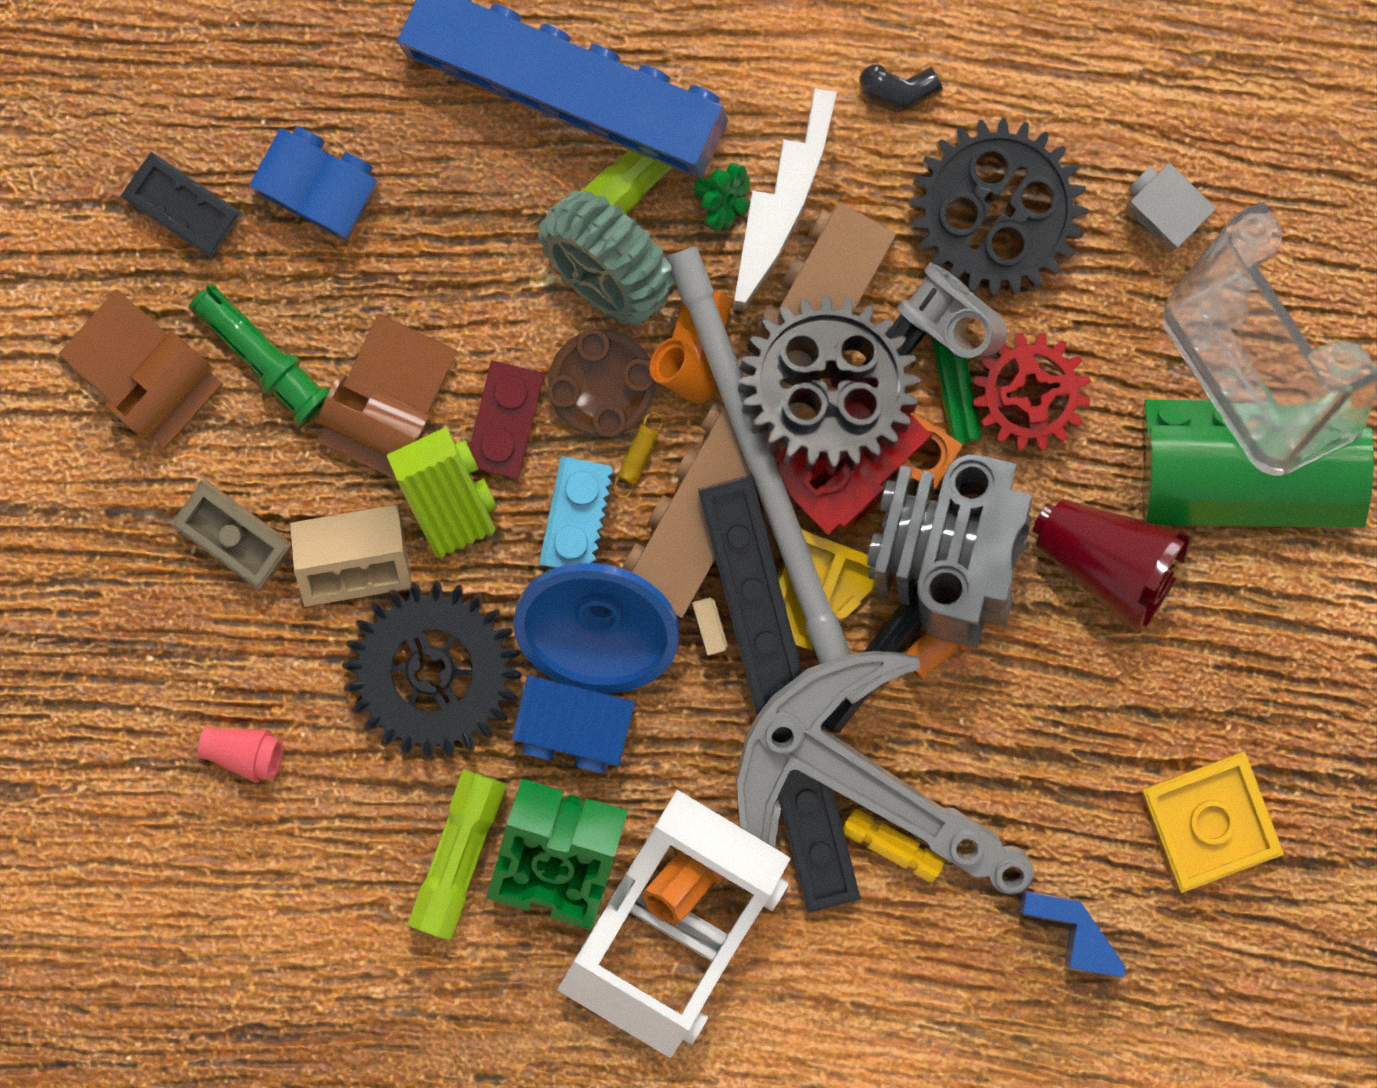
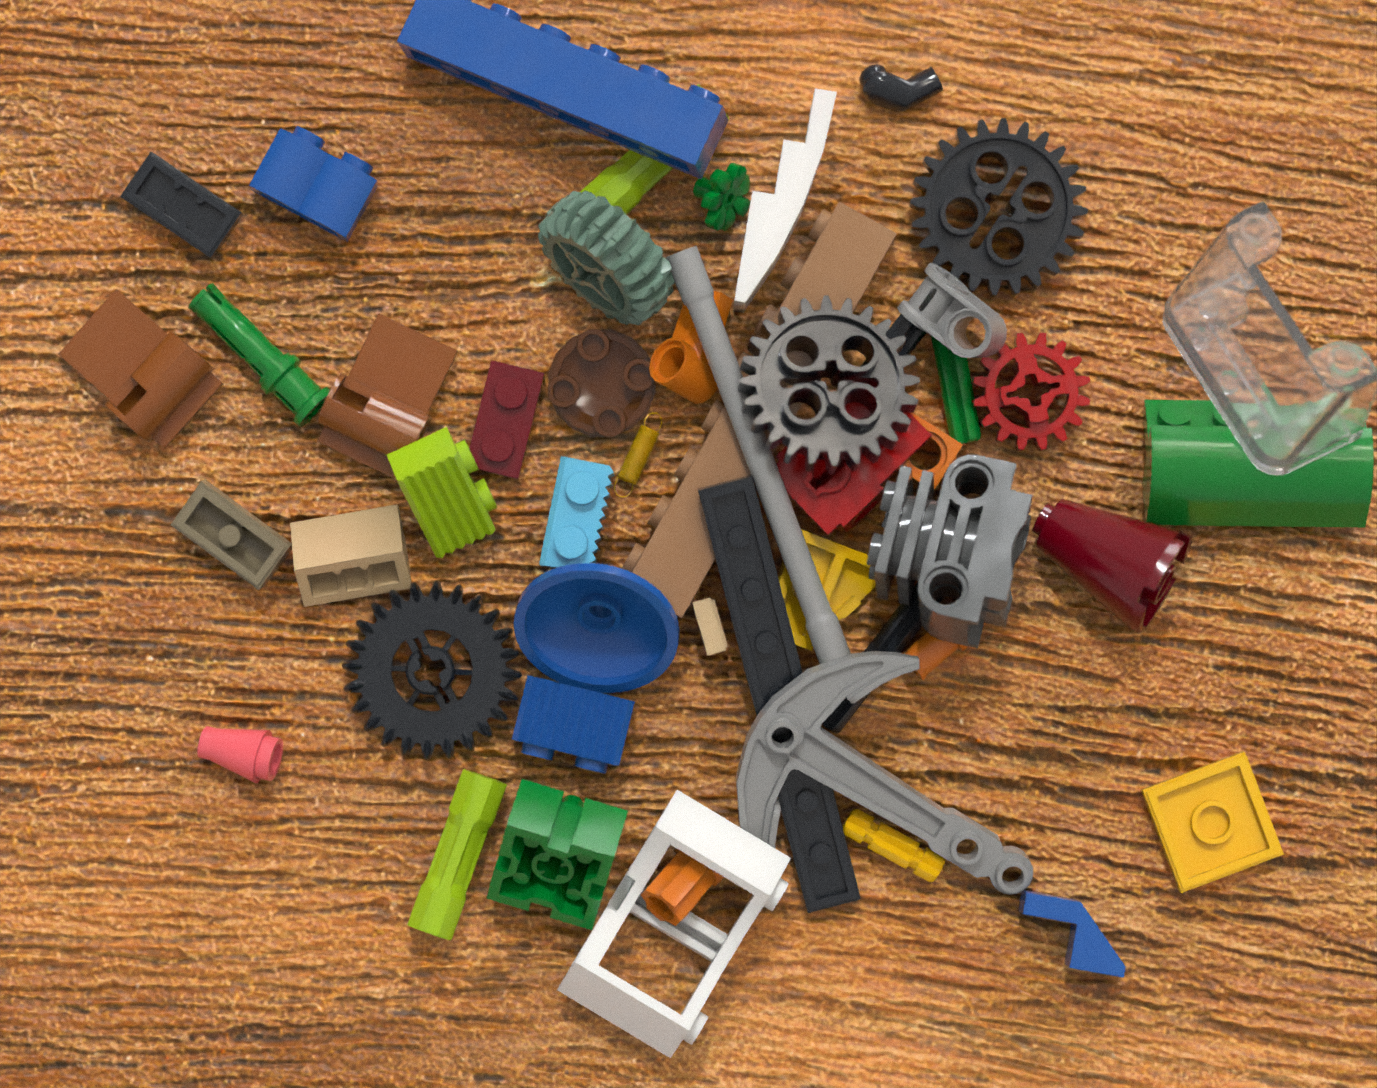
light grey brick [1125,163,1216,253] -> none

